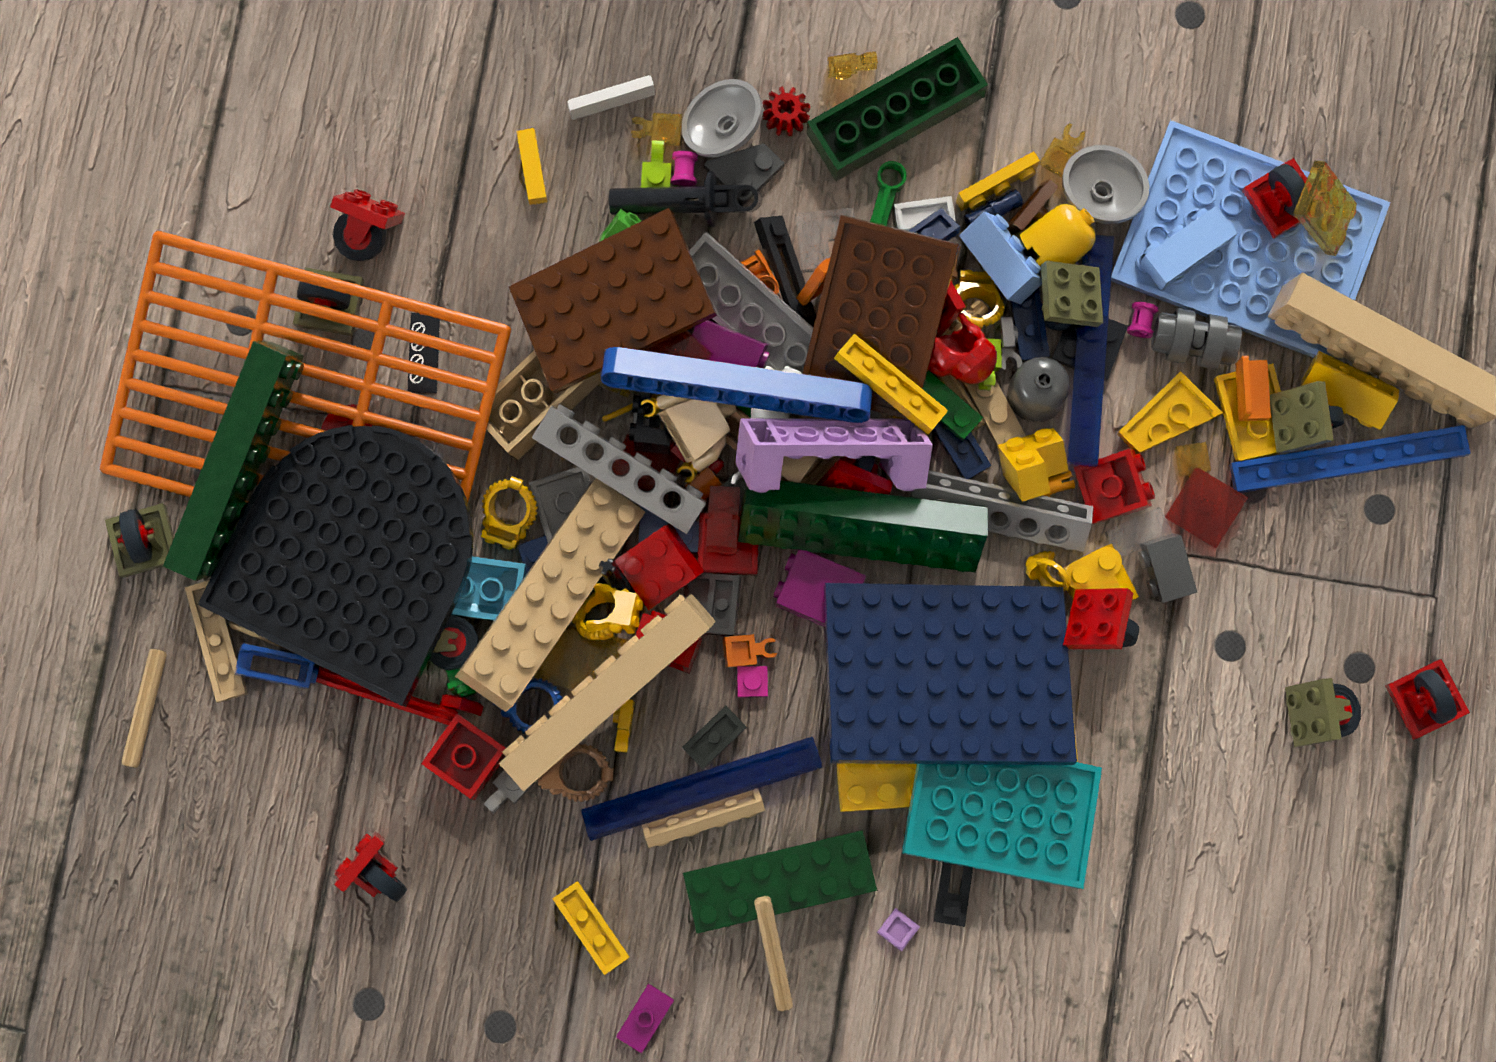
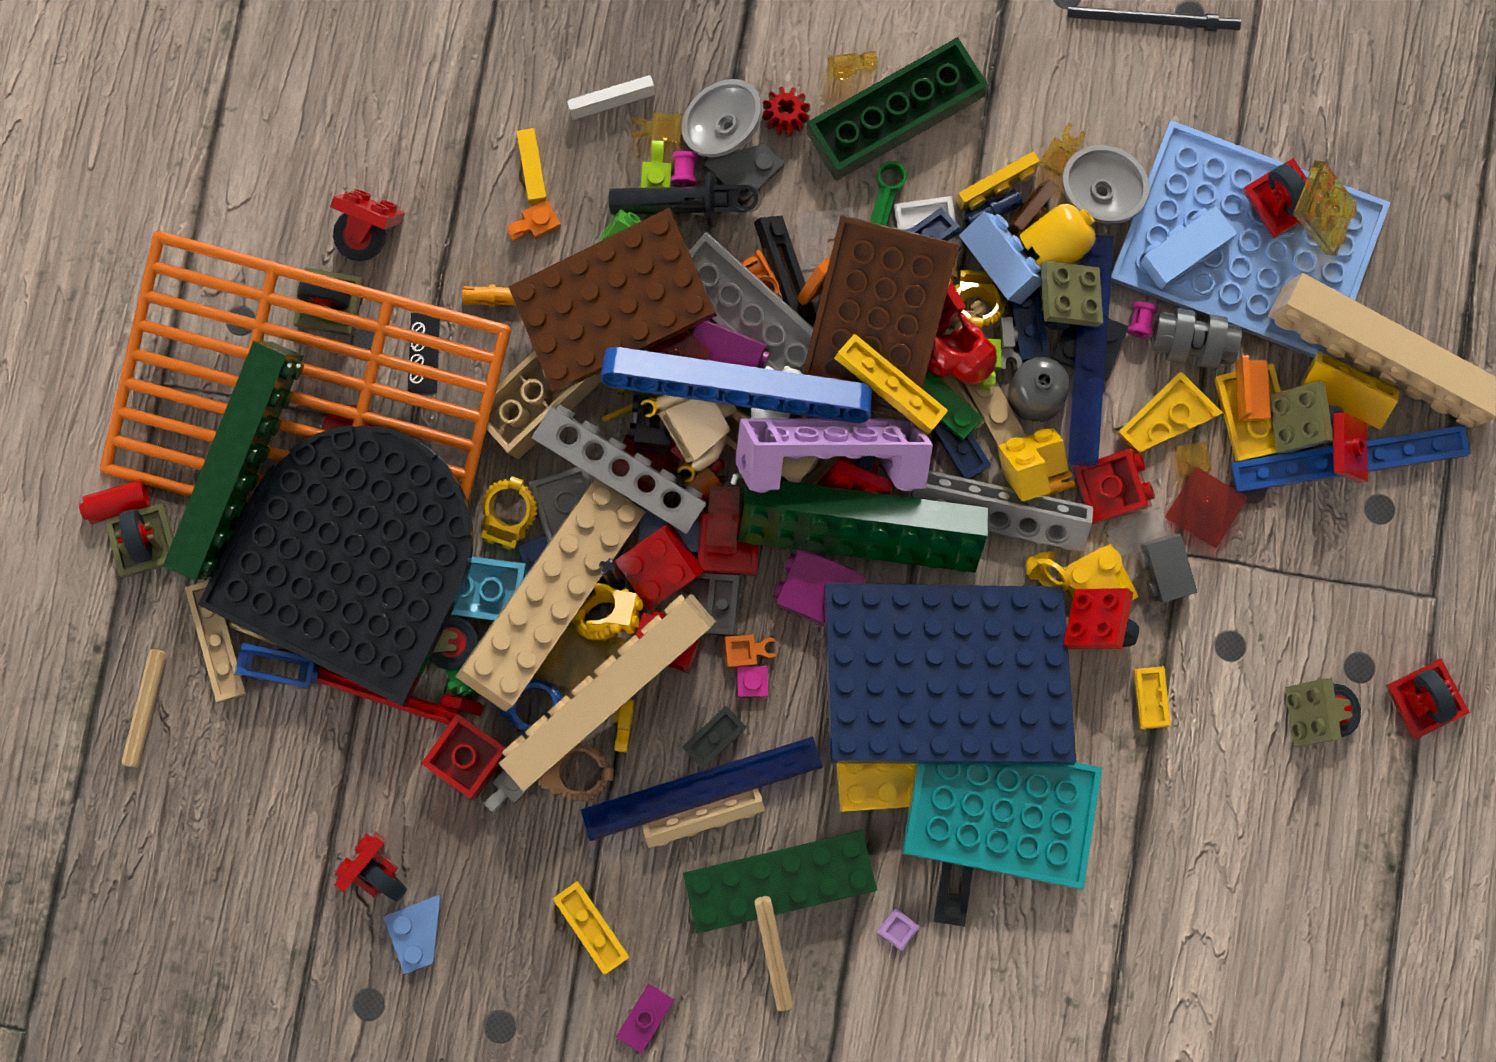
none -> red brick [79,479,151,525]
none -> medium blue wing [383,895,442,975]
none -> light orange pin [462,284,516,308]
none -> orange plate [507,199,561,242]
none -> black bar [1067,6,1241,32]
none -> yellow plate [1133,666,1171,730]
none -> red plate [1333,412,1368,483]

